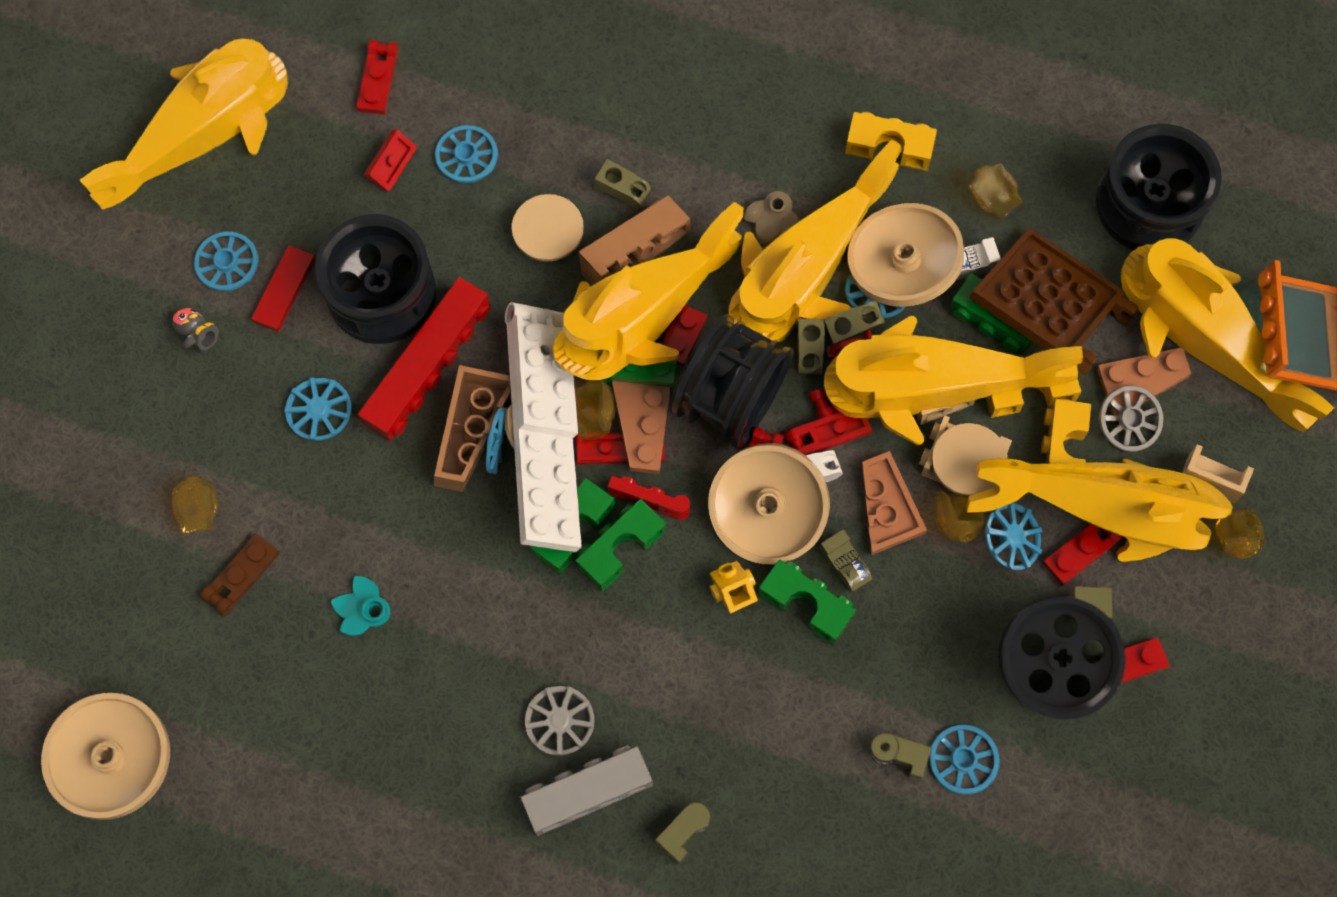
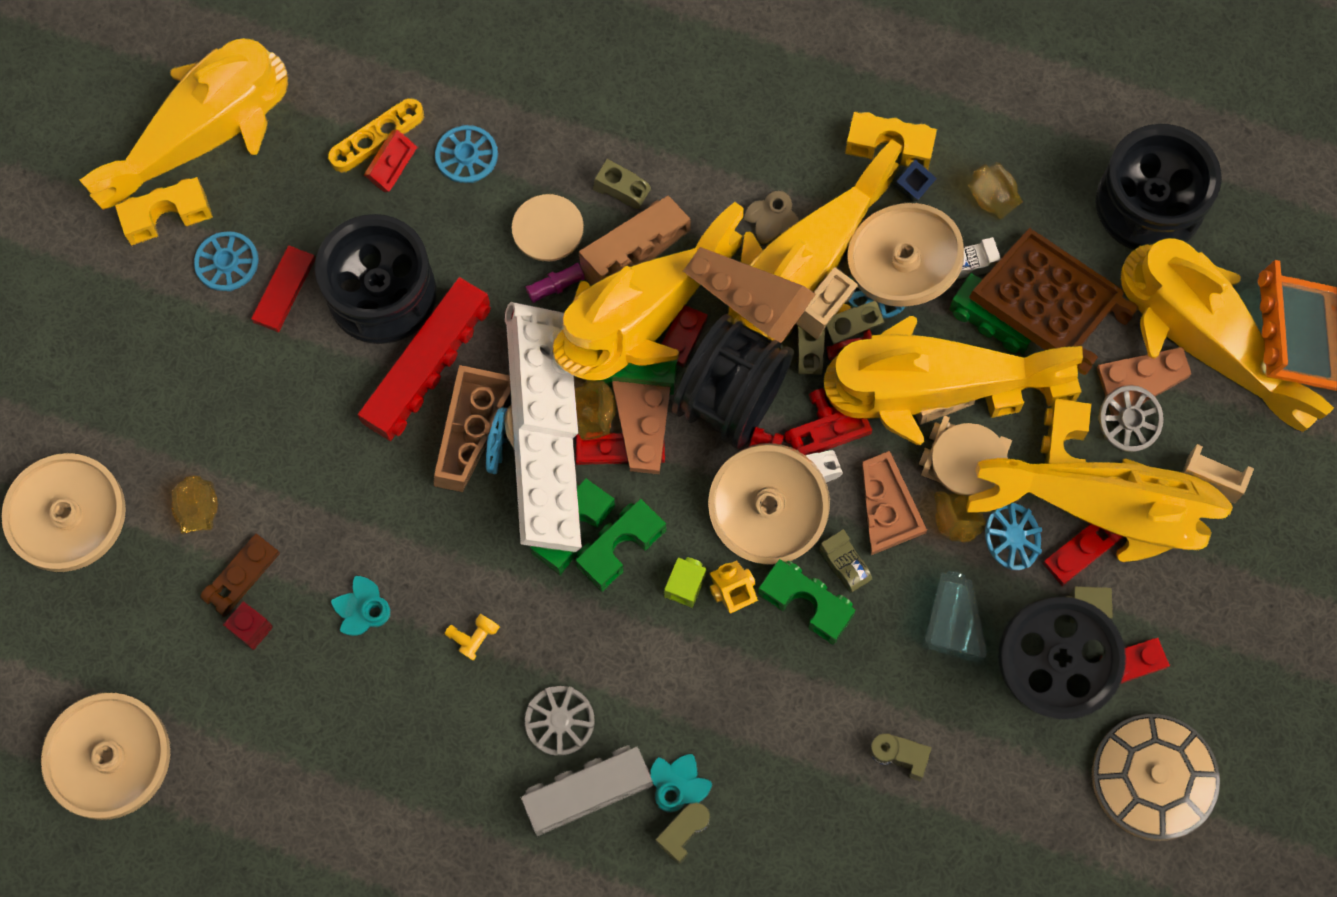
dark grey animal [172,308,219,353] -> none
dark azure wheel [285,377,352,441] -> none
red plate [357,40,399,115] -> none
red plate [608,476,690,520] -> none
dark azure wheel [929,724,1000,795] -> none
clear yellow hand [1215,508,1265,559] -> none
none -> tan dish [2,453,126,572]
none -> yellow arch [115,177,213,245]
none -> dark red brick [223,601,273,651]
none -> yellow beam [329,98,424,172]
none -> yellow piece [445,614,500,661]
none -> magenta pin [525,263,585,303]
none -> teal plate [650,754,712,812]
none -> lime brick [664,557,706,608]
none -> medium nougat wedge [683,247,816,343]
none -> tan panel [796,267,858,339]
none -> dark blue brick [892,159,937,202]
none -> clear light blue slope [921,571,986,664]
none -> tan dish [1092,714,1220,841]

